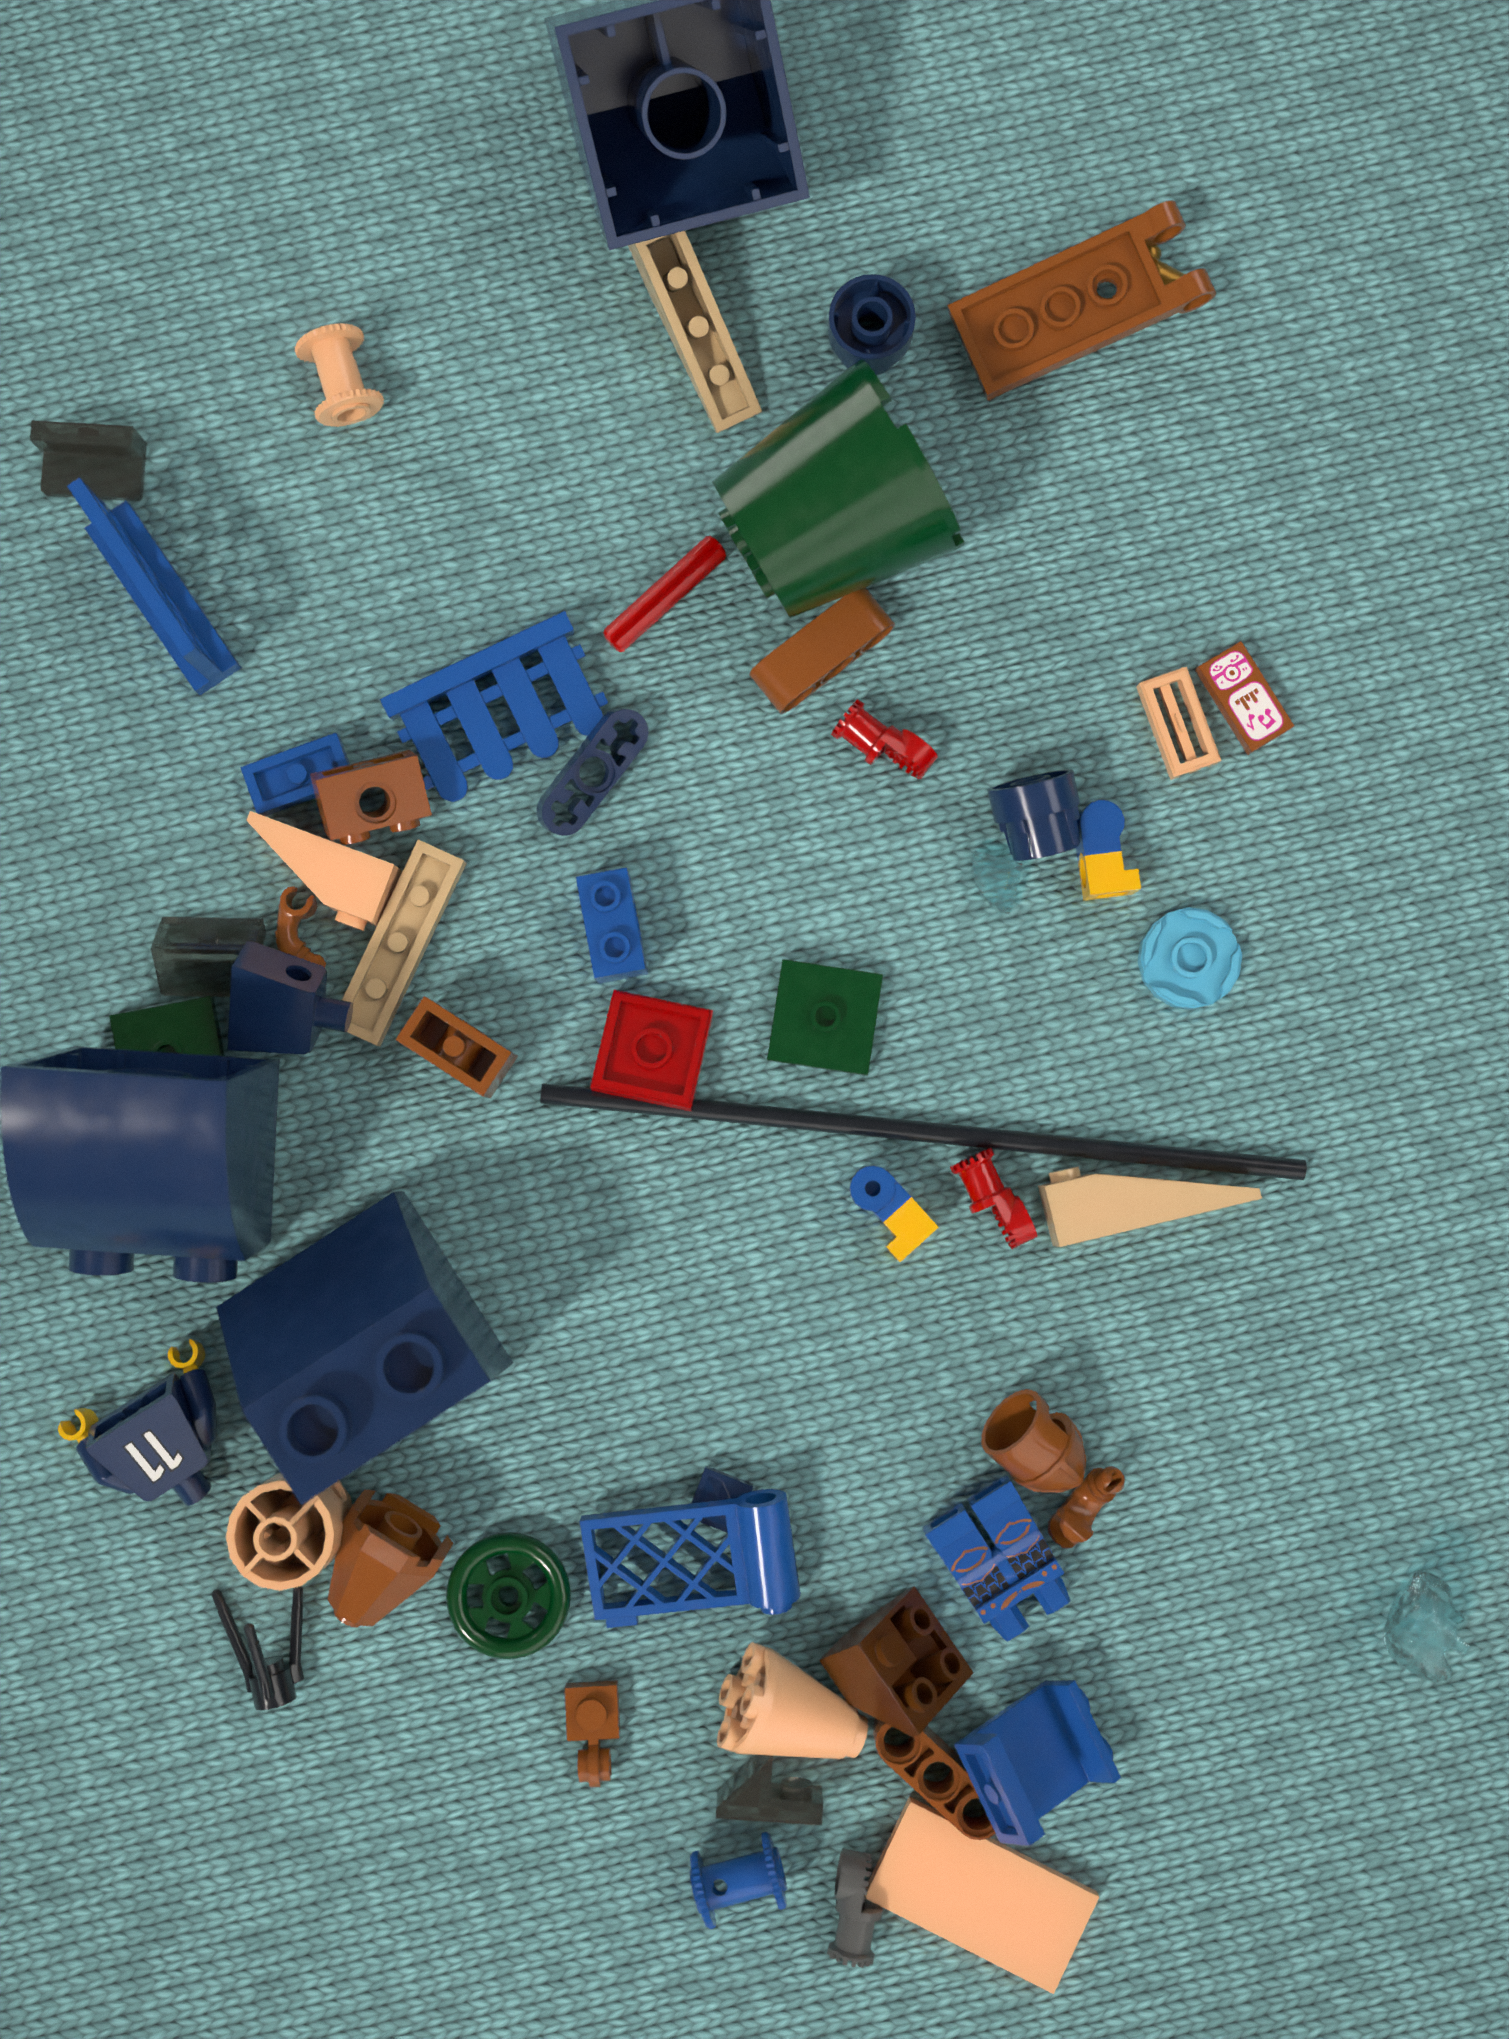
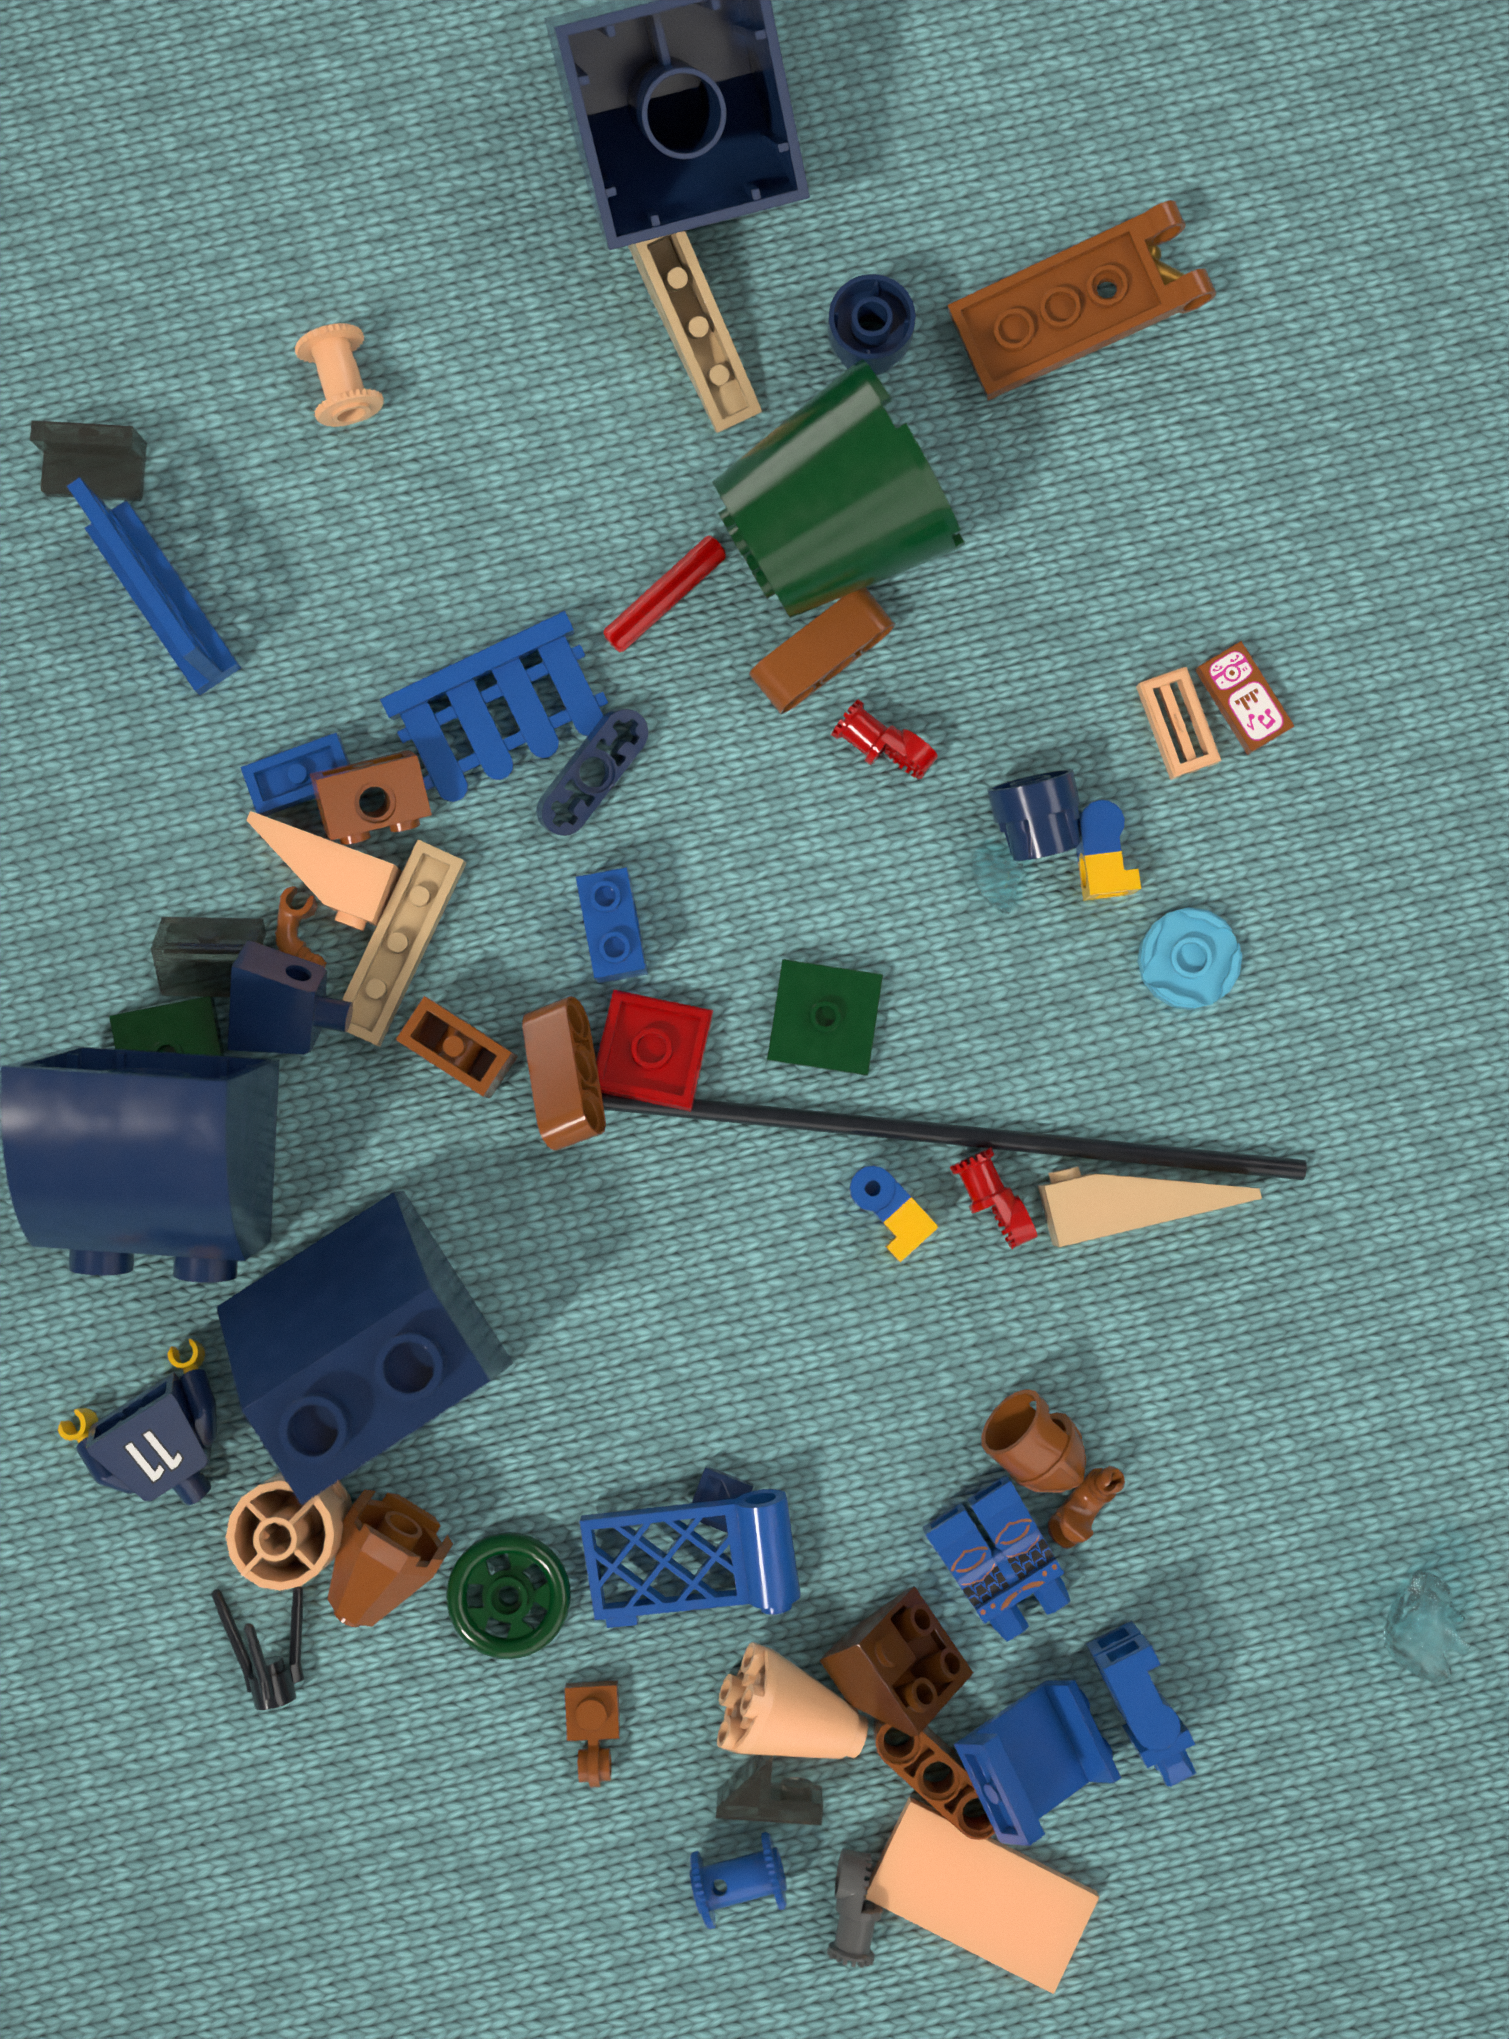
none -> dark orange beam [522,996,606,1151]
none -> blue hips [1086,1621,1196,1787]

